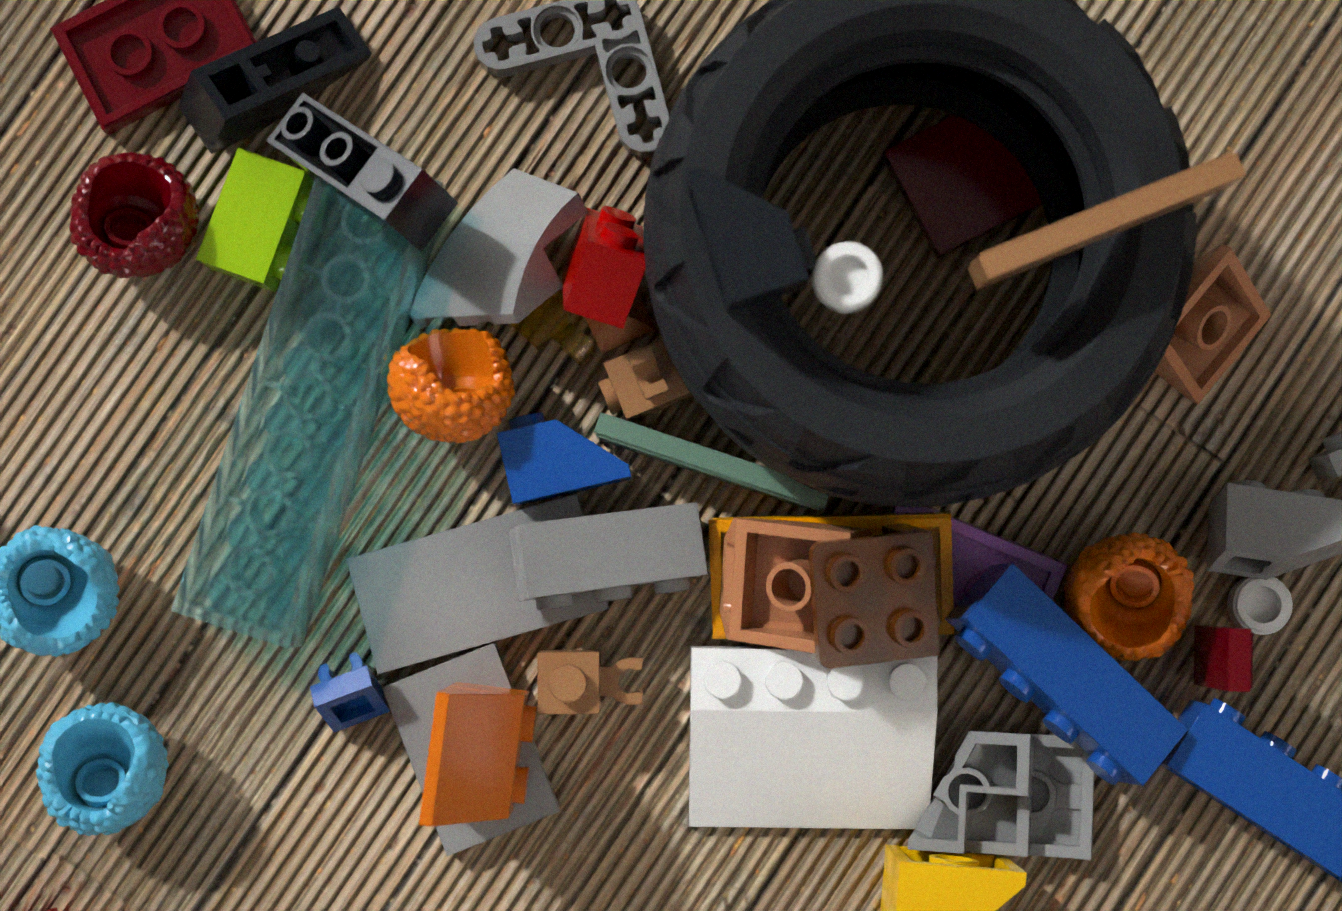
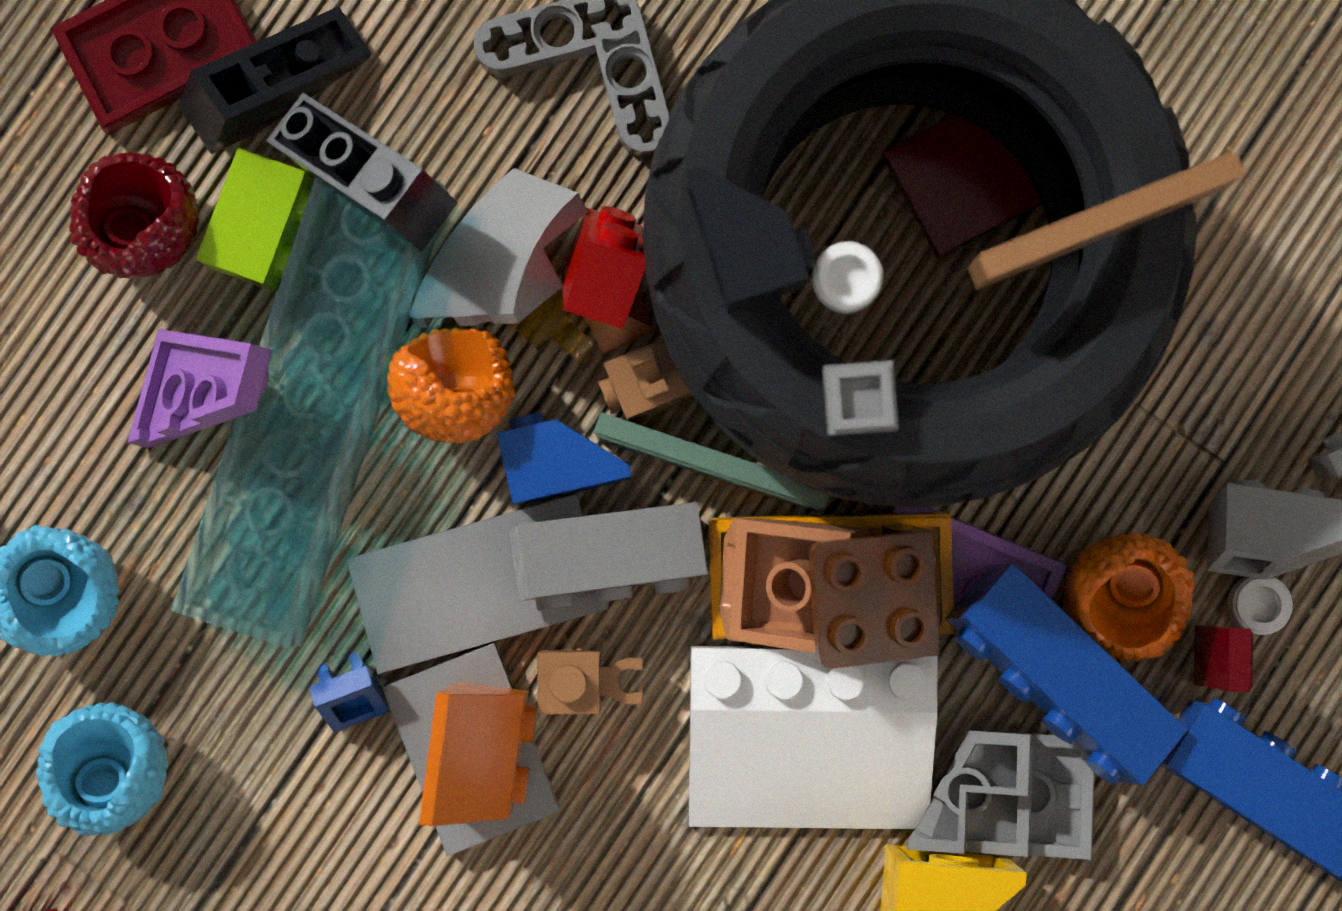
nougat slope [1155,244,1271,404] -> none
none -> medium lavender wing [127,329,272,448]
none -> light grey tile [822,361,898,436]

